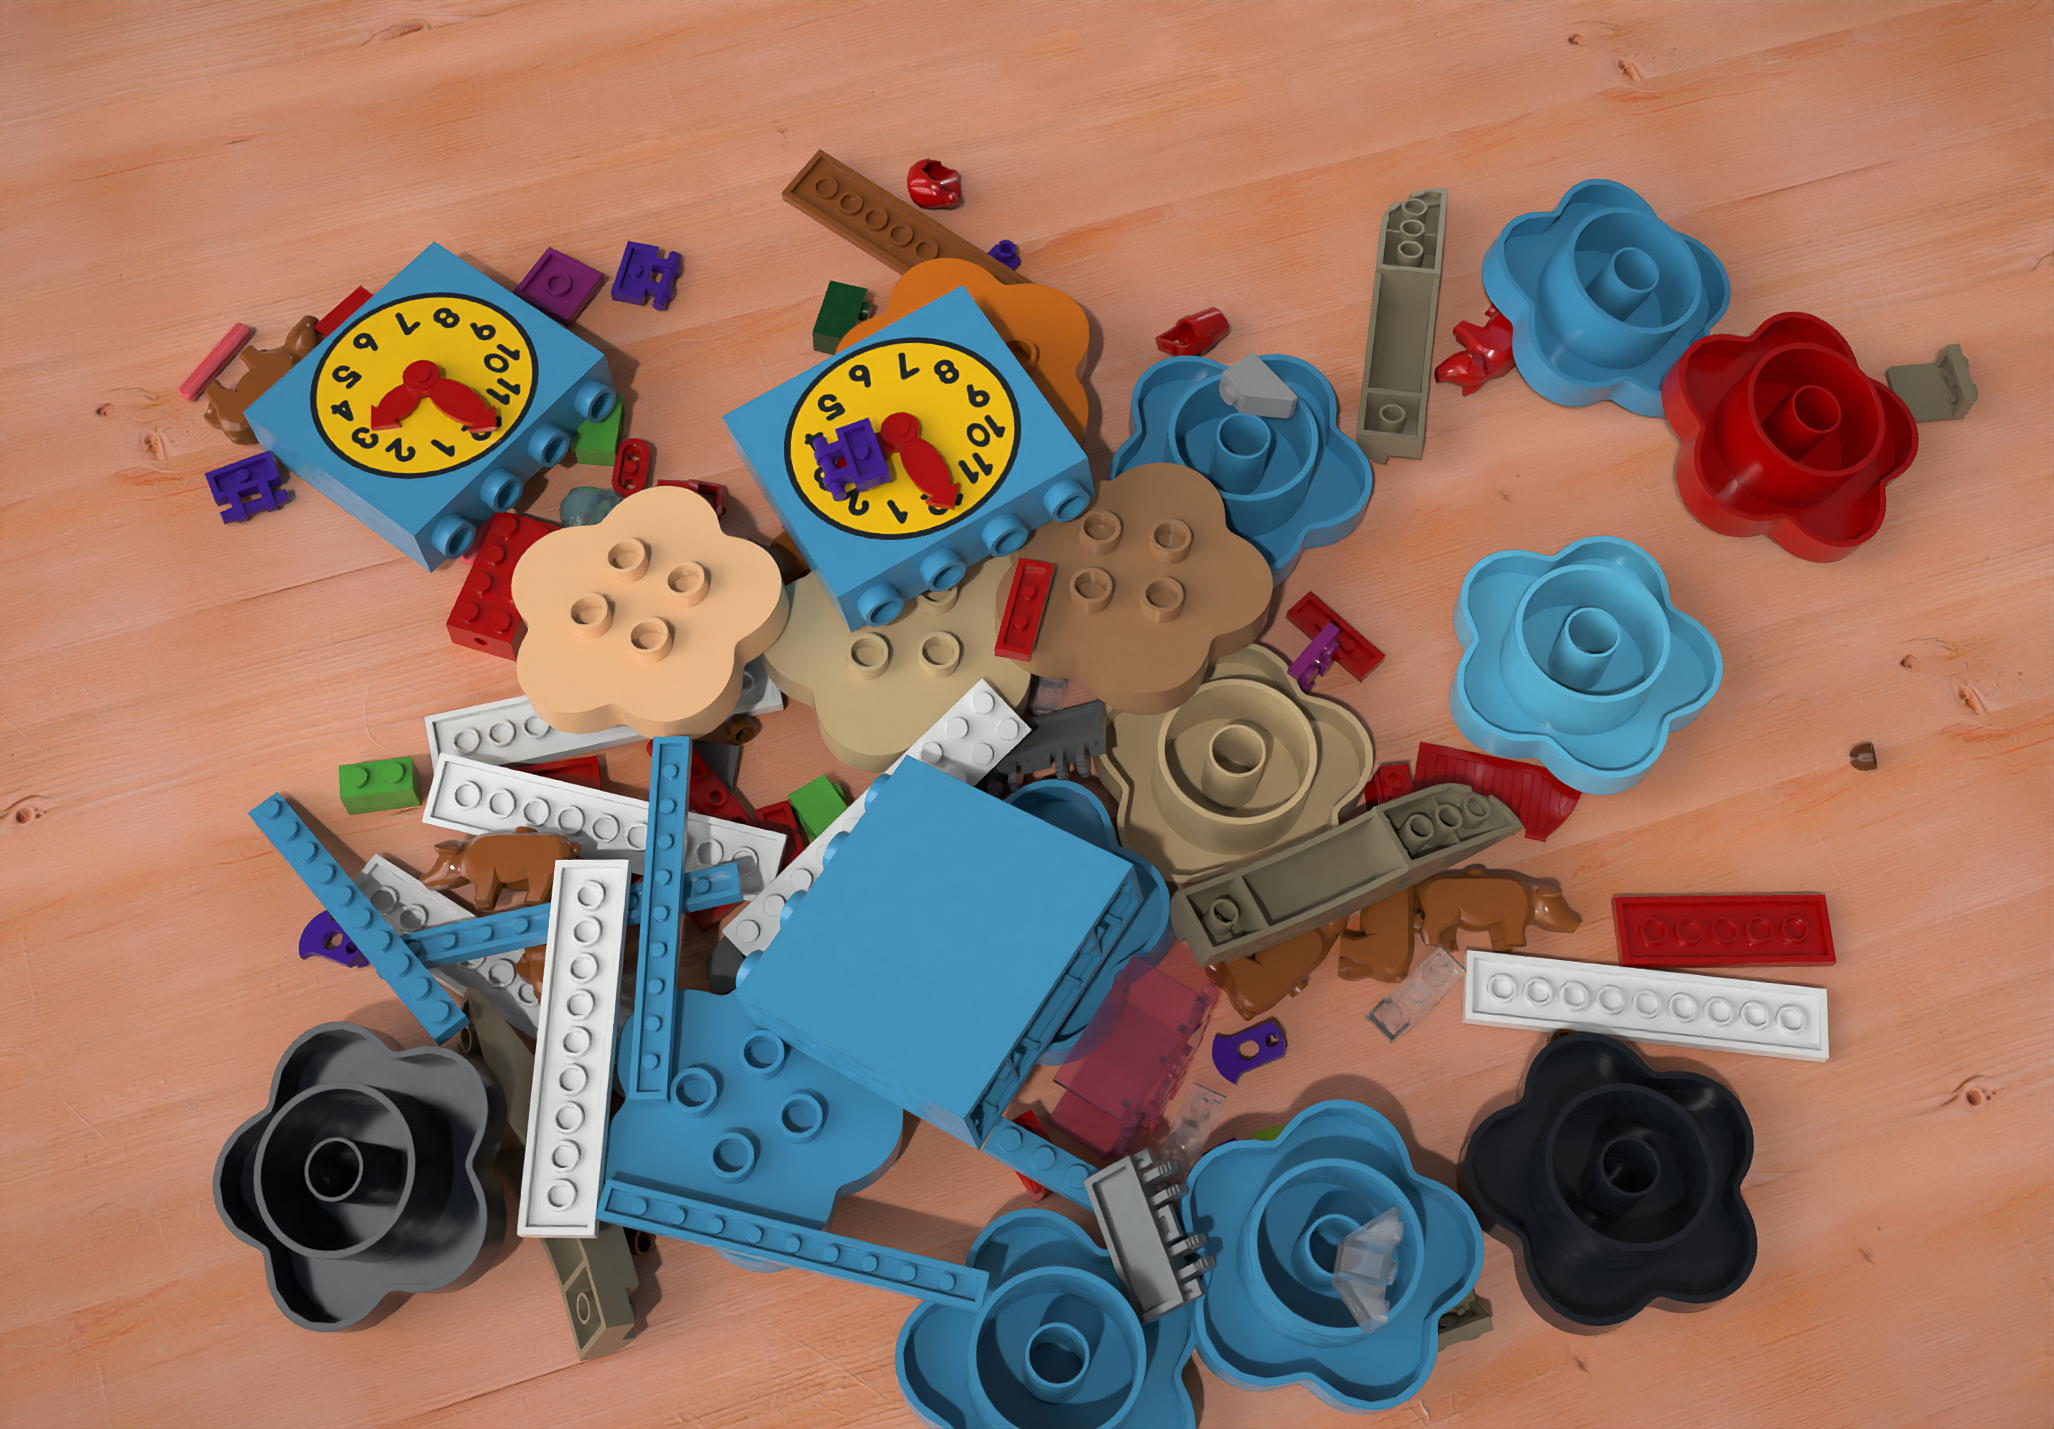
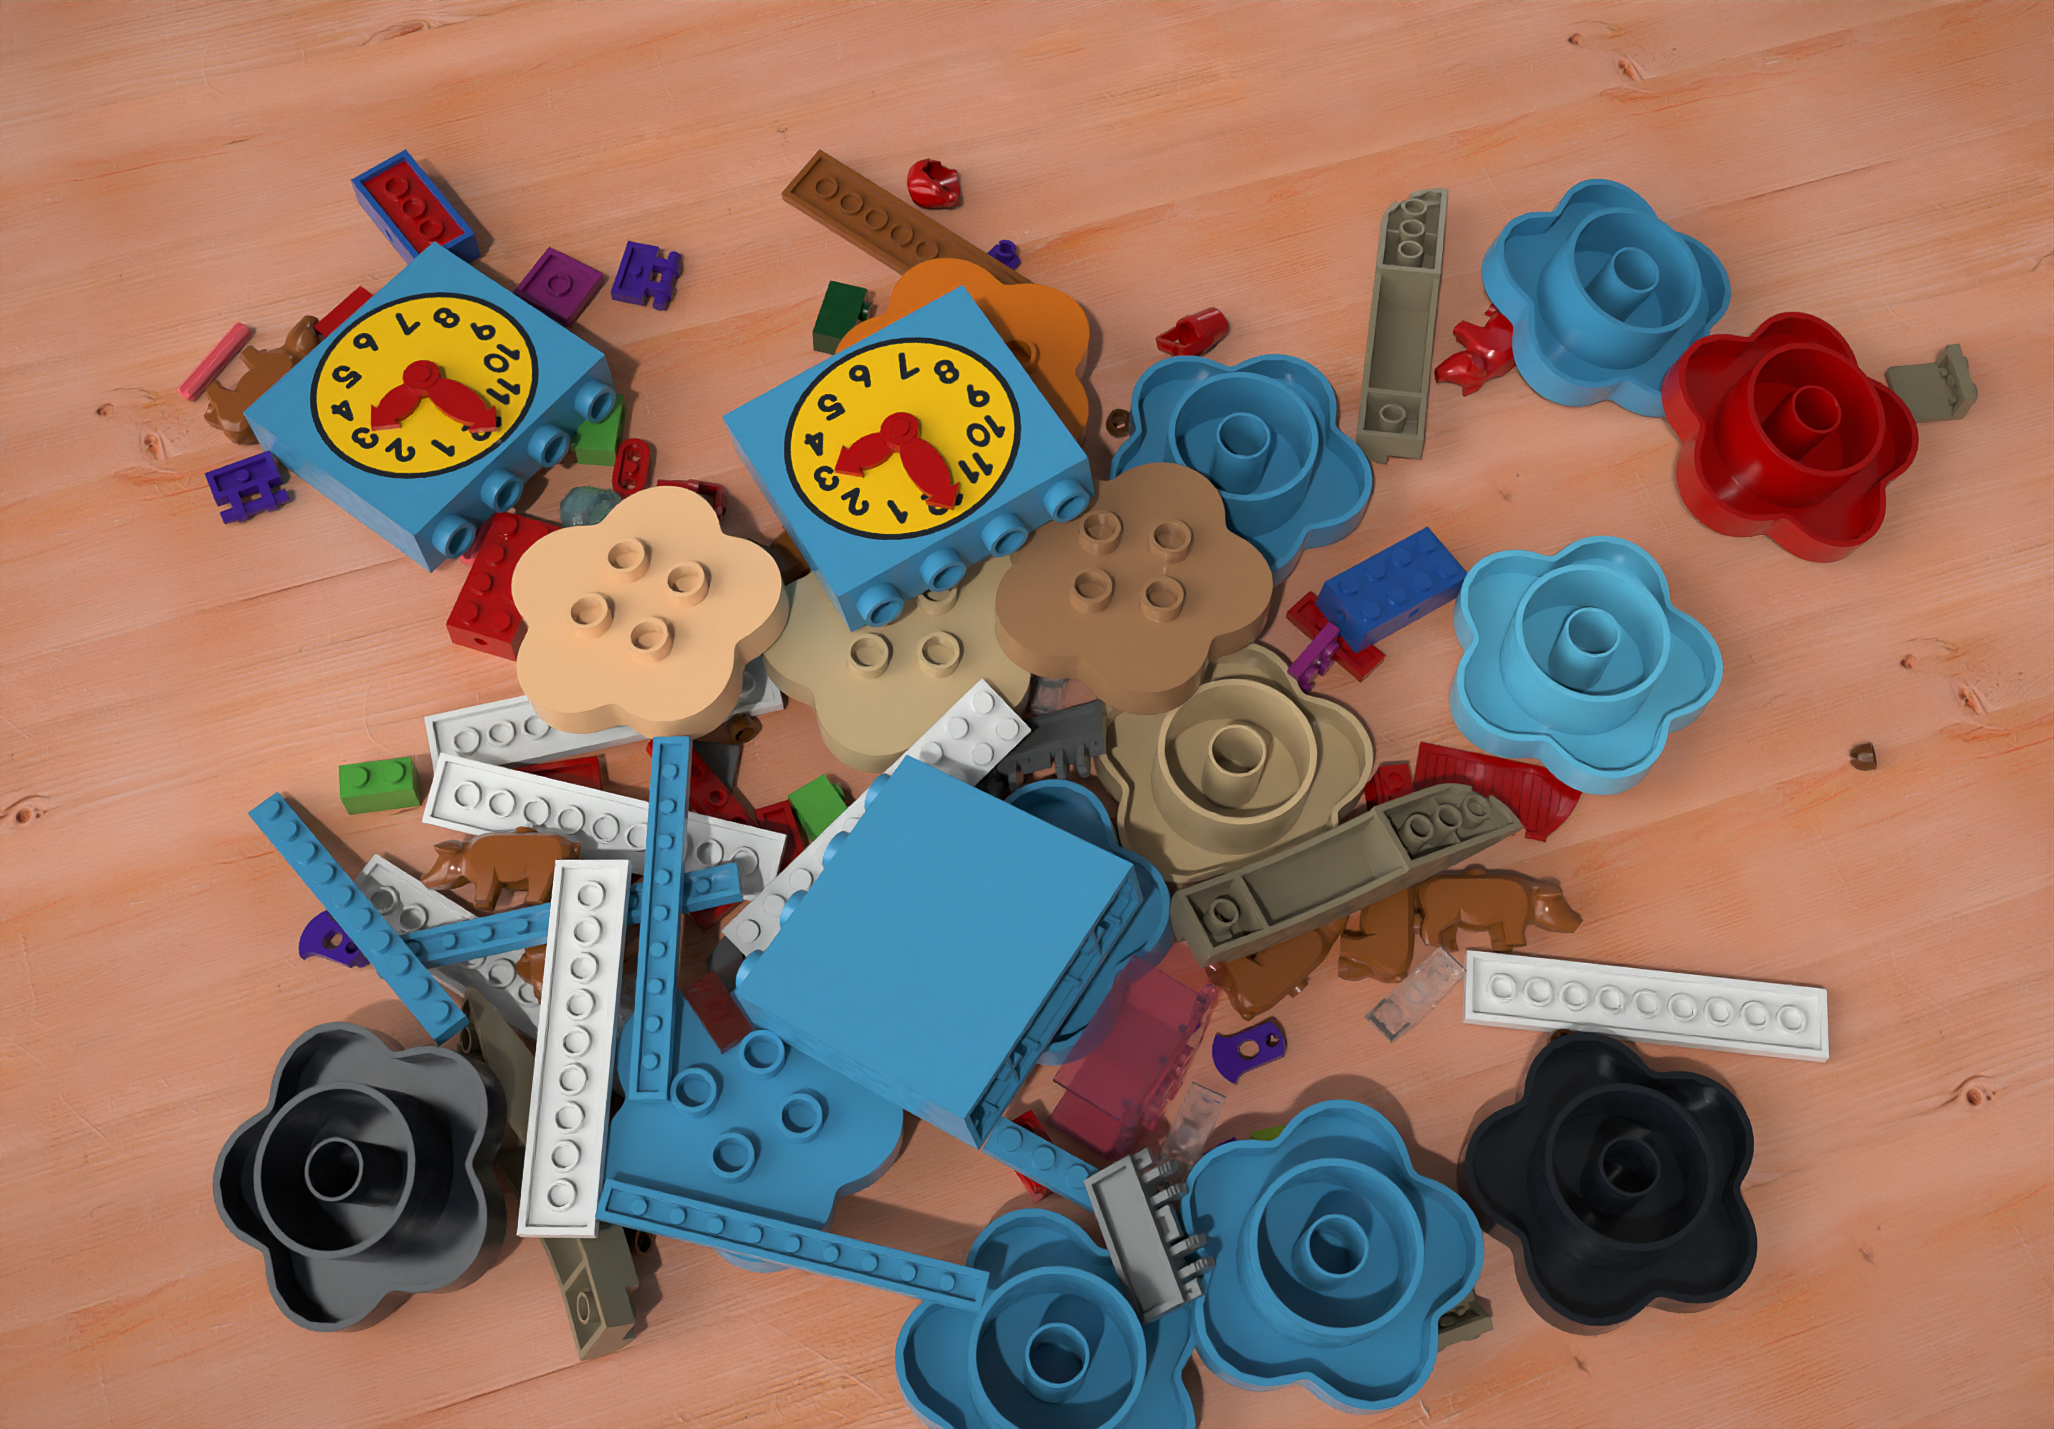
dark purple plate [813,417,892,502] -> none
red plate [994,557,1054,662] -> none
light grey slope [1219,351,1298,419] -> none
clear slope [1331,1207,1404,1334] -> none
red plate [1611,894,1837,969] -> none
none -> brick [351,149,481,264]
none -> clear red plate [681,971,754,1054]
none -> reddish brown hinge [1106,409,1130,438]
none -> blue brick [1315,526,1468,654]

